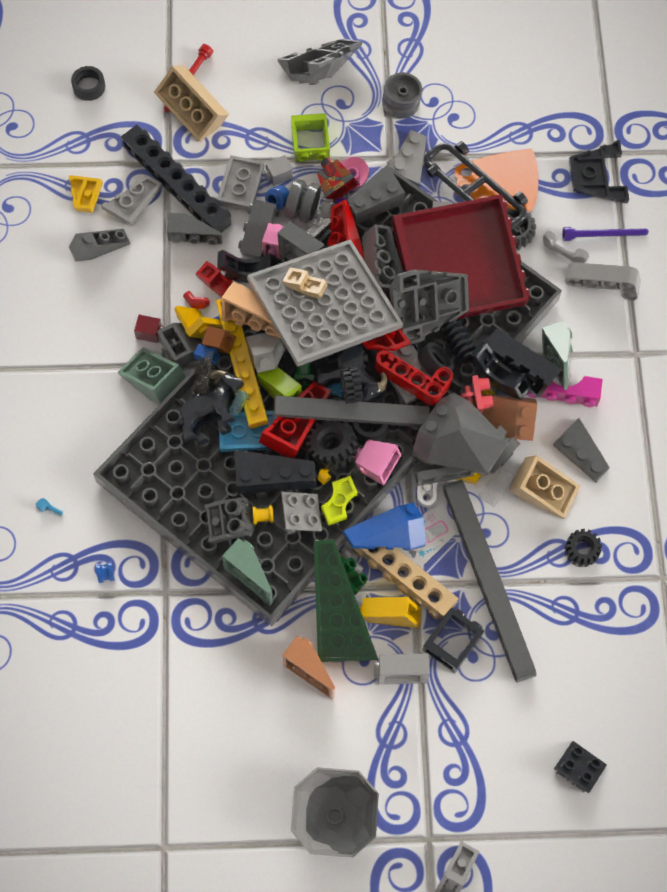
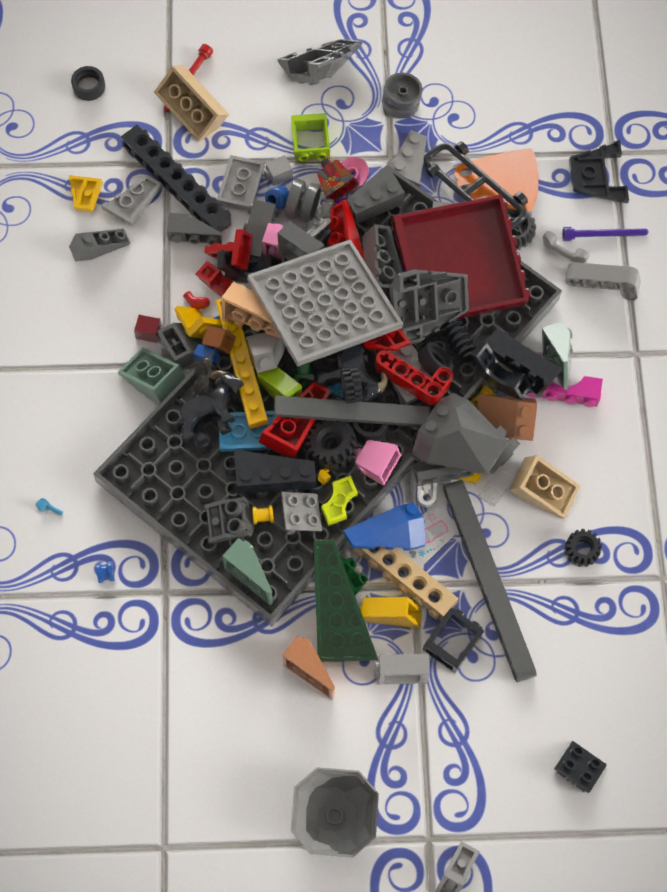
clear light blue pin [229,389,249,416] -> none
tan slope [282,267,327,299] -> none
coral hips [460,375,493,413] -> none
dark grey wing [553,418,610,483] -> none
none -> red bracket [204,229,253,271]

